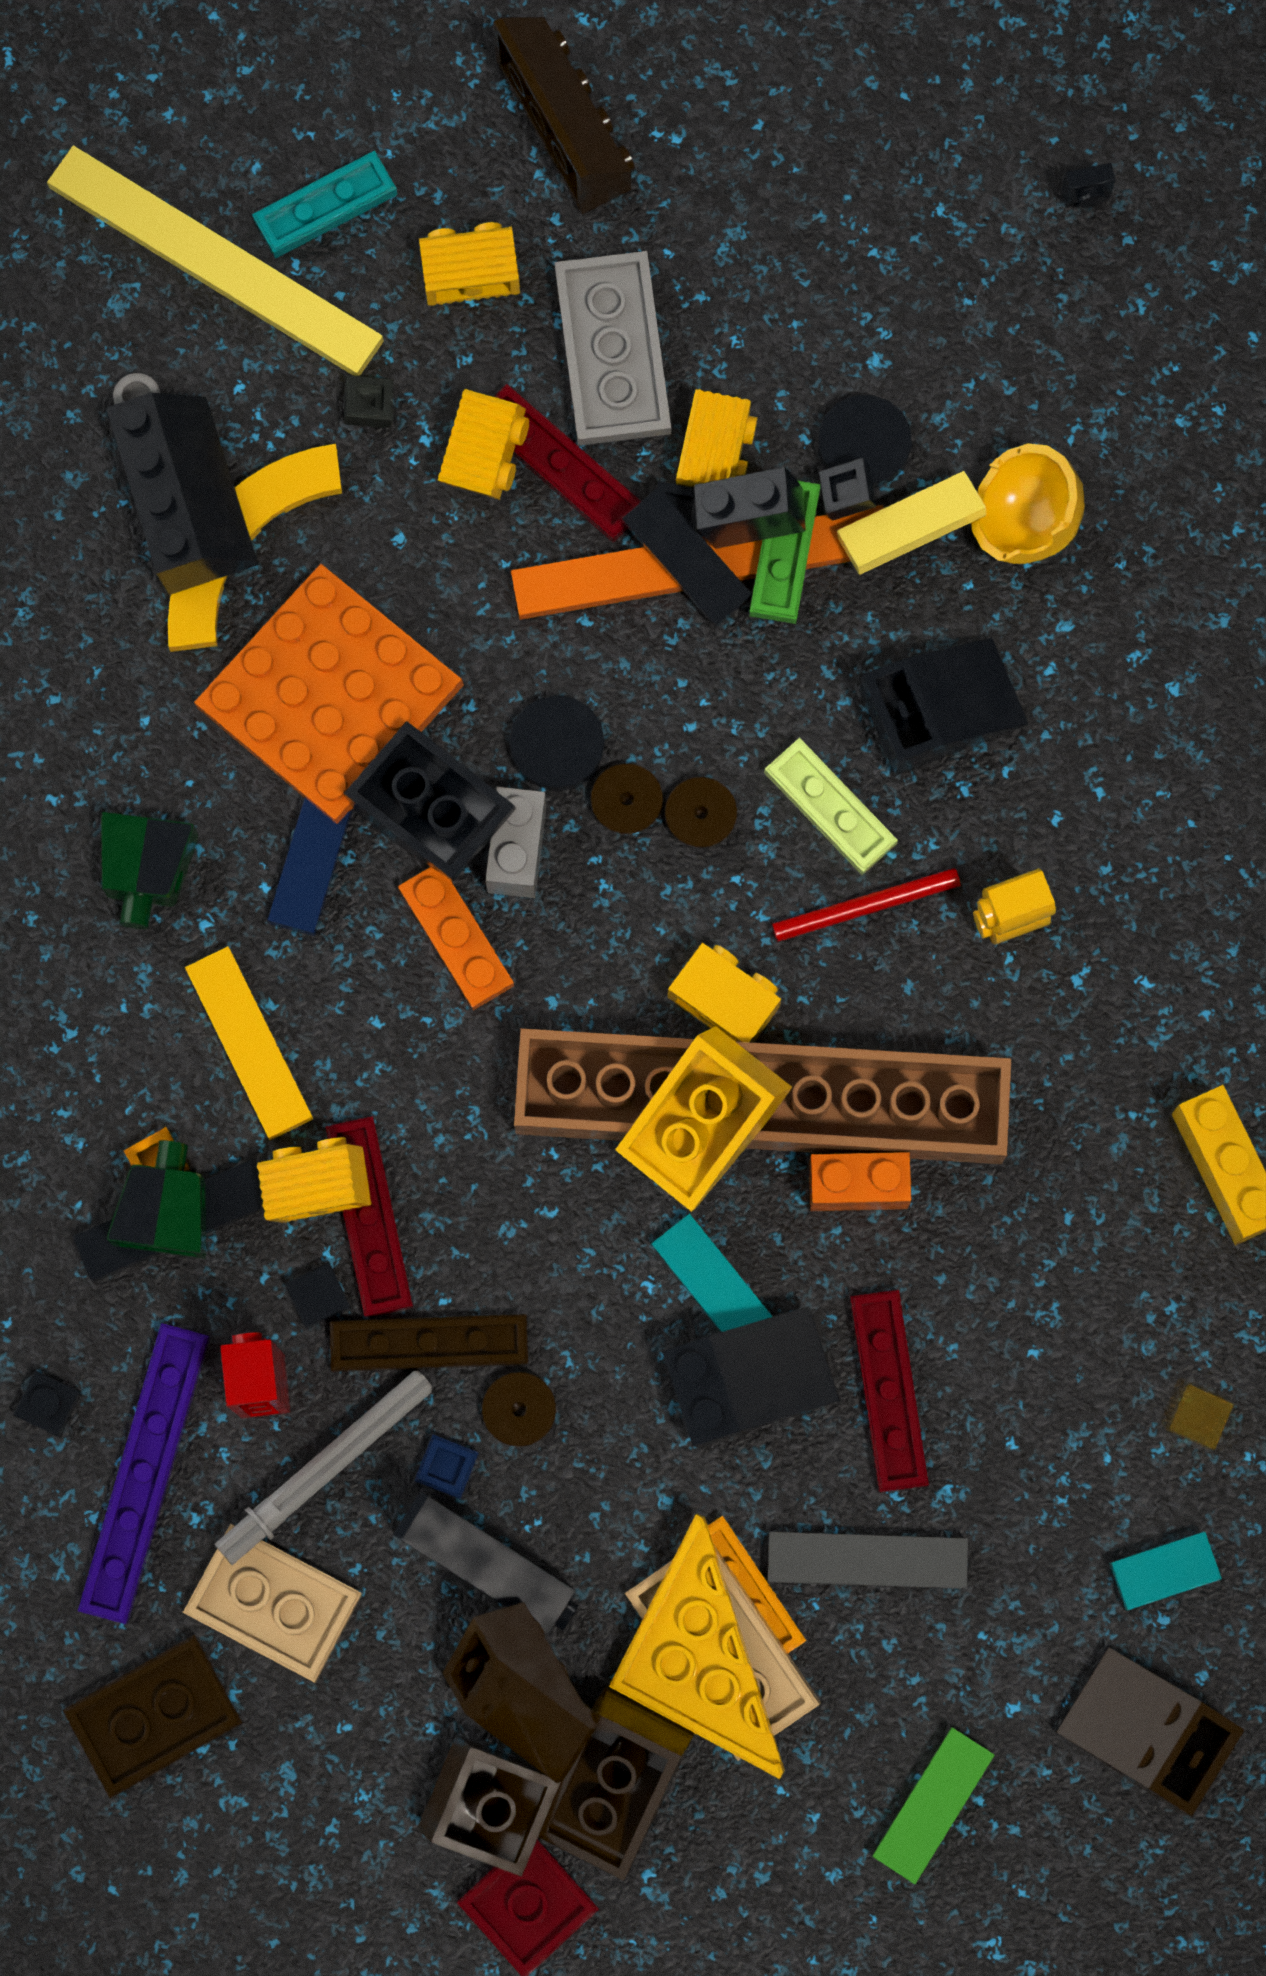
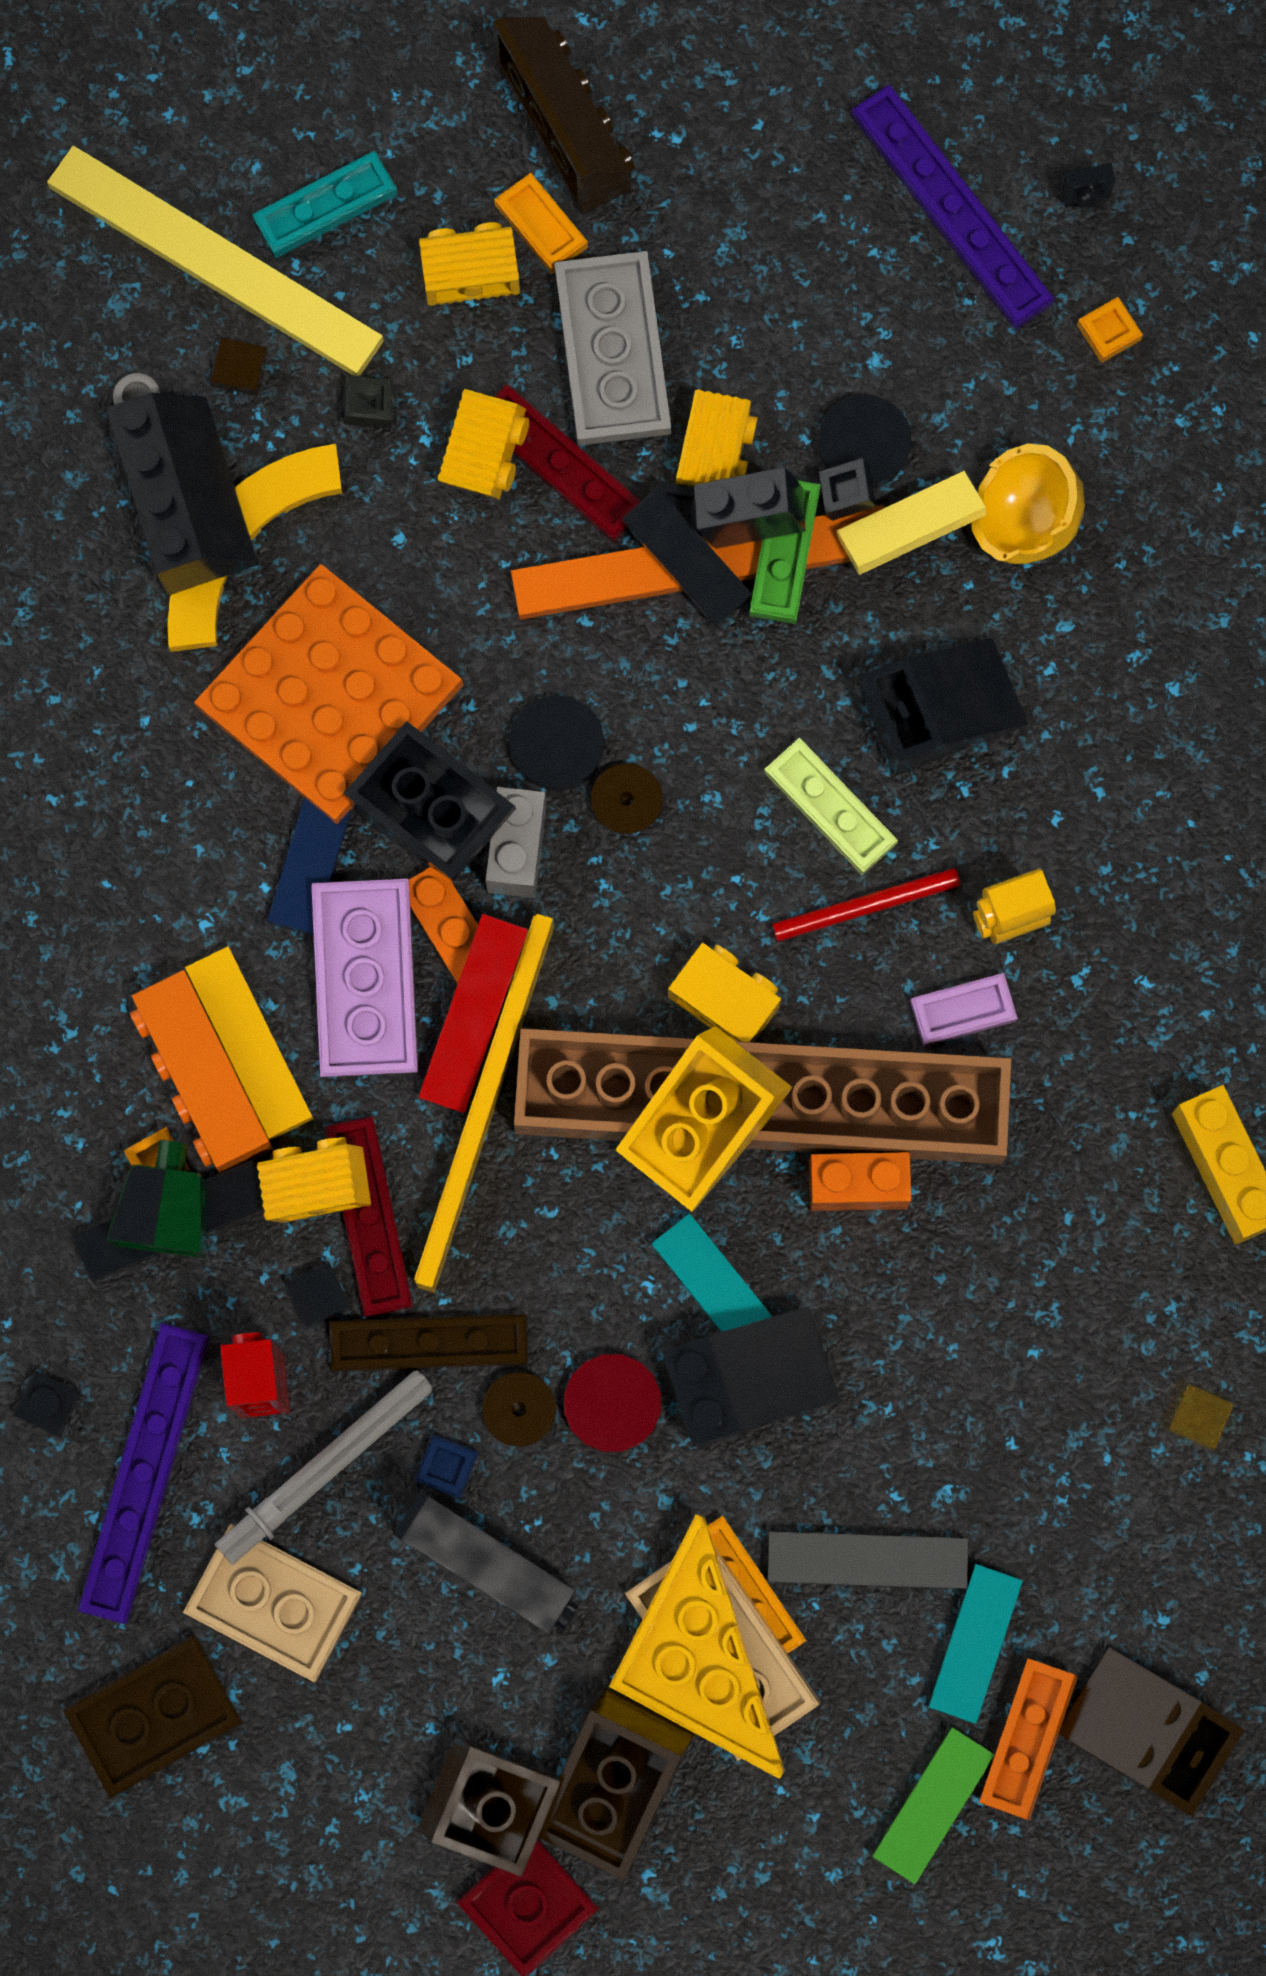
dark green torso [101,812,198,929] -> none
dark brown slope [443,1602,597,1783] -> none
dark brown piece [665,777,737,848] -> none
dark red tile [850,1290,929,1493] -> none
teal tile [1109,1532,1222,1611] -> none
none -> orange brick [130,970,273,1173]
none -> dark brown tile [210,338,268,396]
none -> lavender tile [312,879,418,1077]
none -> yellow tile [414,914,554,1293]
none -> red tile [419,913,529,1113]
none -> light orange tile [494,173,588,275]
none -> dark red tile [564,1354,661,1453]
none -> dark purple tile [851,84,1054,330]
none -> lavender tile [910,973,1018,1047]
none -> teal tile [927,1564,1023,1724]
none -> orange plate [979,1658,1078,1821]
none -> light orange tile [1077,297,1143,363]

